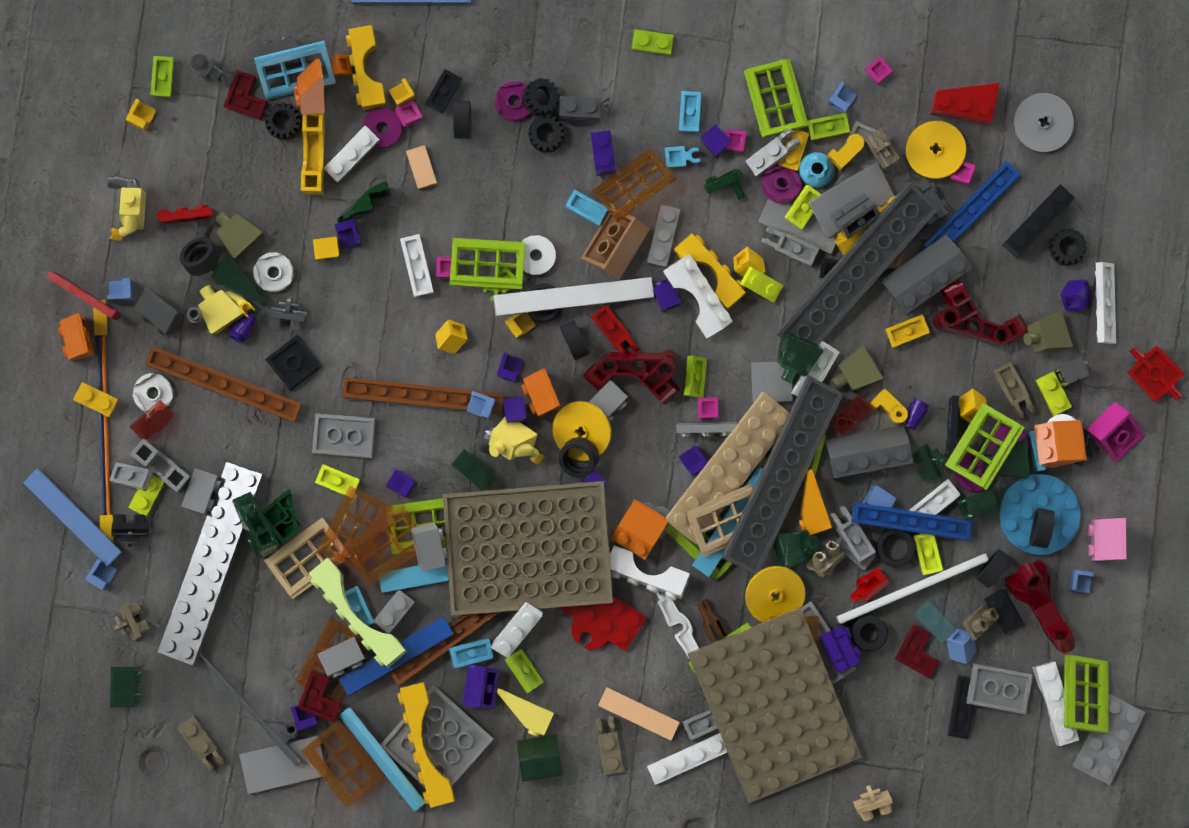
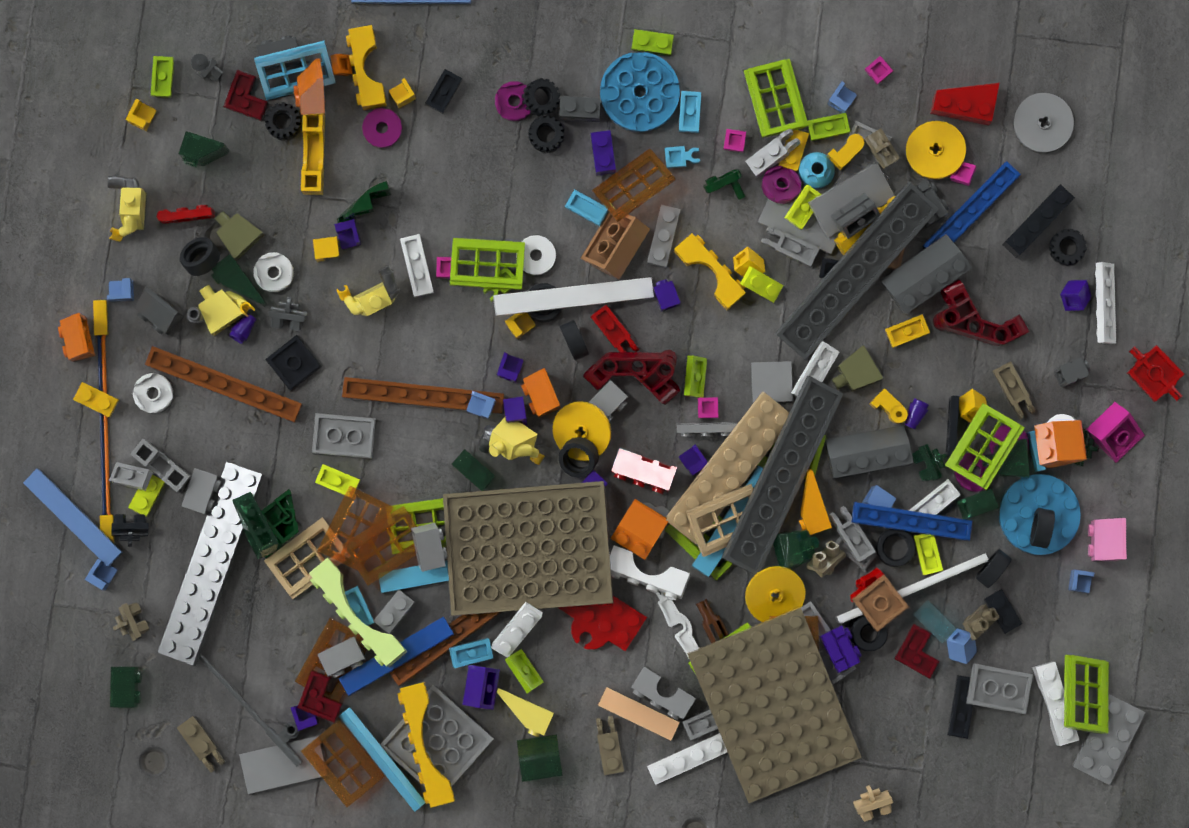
red tile [46,271,121,321] -> none
clear red slope [130,399,174,440] -> none
white plate [324,126,380,183] -> none
dark purple panel [386,468,417,499] -> none
dark pink plate [395,101,423,127] -> none
light nougat tile [406,145,437,190] -> none
yellow panel [435,319,468,354] -> none
black tyre [453,101,471,139] -> none
white arch [663,254,733,339] -> none
dark purple panel [700,124,731,158] -> none
clear green torso [777,331,824,383] -> none
clear red slope [830,394,873,436] -> none
dark red connector [1004,559,1075,653] -> none
olive torso [1024,310,1073,353] -> none
neon yellow plate [1035,371,1072,416] -> none
none -> clear green slope [178,131,229,168]
none -> light yellow torso [337,266,400,316]
none -> dark azure plate [600,52,680,132]
none -> wedge [611,448,677,495]
none -> light grey arch [631,666,696,720]
none -> medium nougat tile [852,575,909,632]

